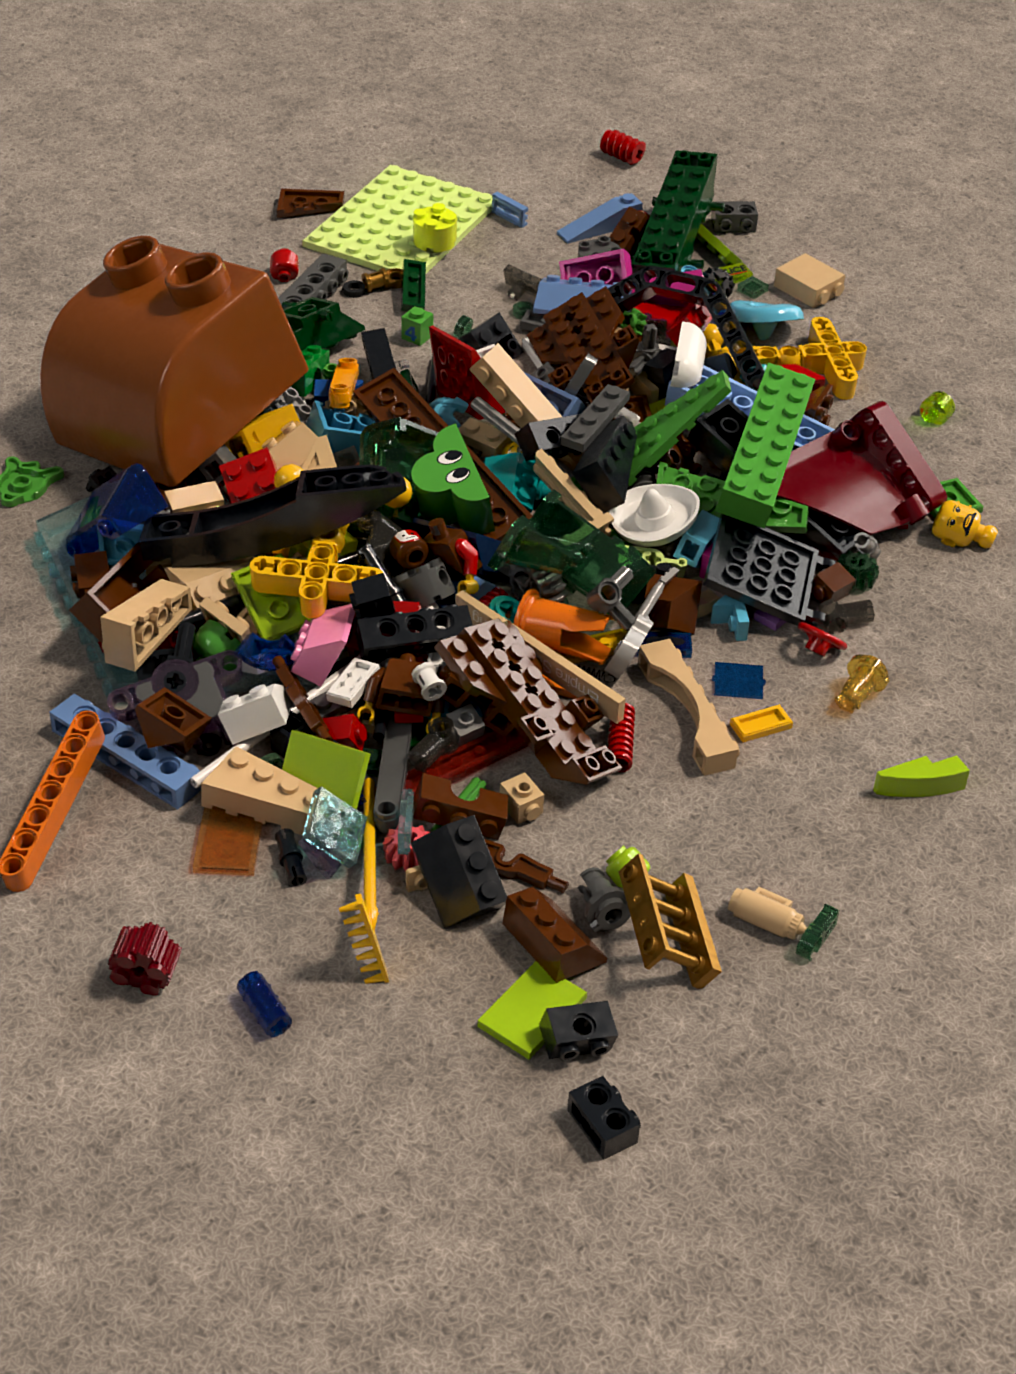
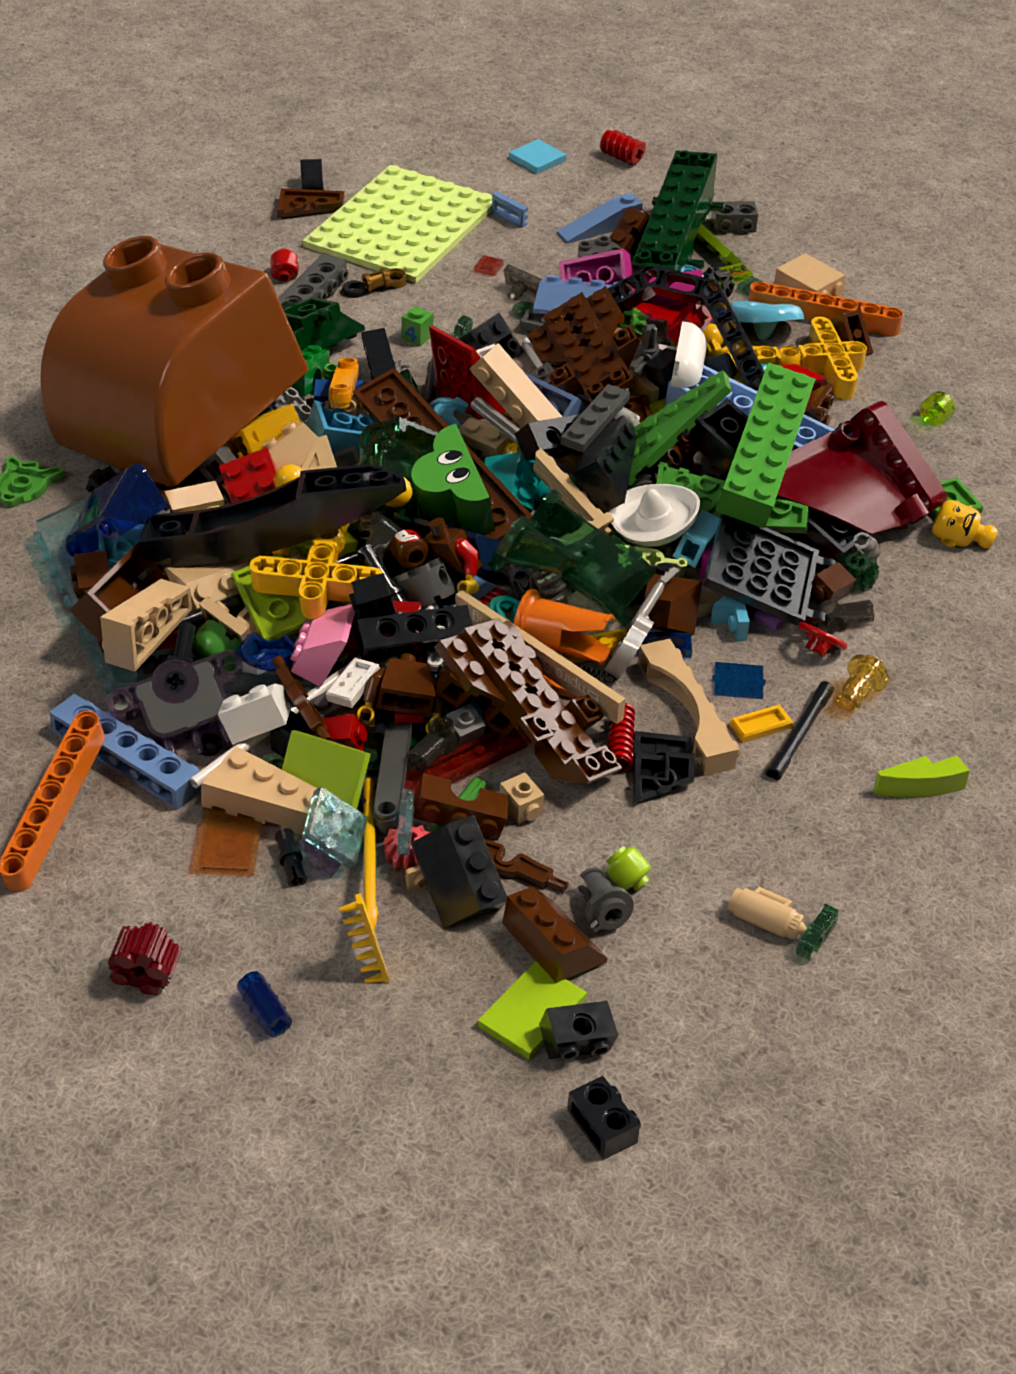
reddish brown slope [135,687,212,754] -> none
dark green plate [401,259,426,312] -> none
white bush [411,662,447,701] -> none
neon yellow brick [413,203,457,252] -> none
dark grey beam [564,353,598,396] -> none
dark grey axle [587,566,636,630] -> none
pearl gold fence [619,853,722,989] -> none
none -> black beam [300,159,324,190]
none -> clear red tile [475,255,503,276]
none -> medium azure tile [509,139,567,174]
none -> black slope [632,731,695,802]
none -> orange beam [748,282,903,336]
none -> black piece [765,681,834,780]
none -> reddish brown slope [830,309,874,355]

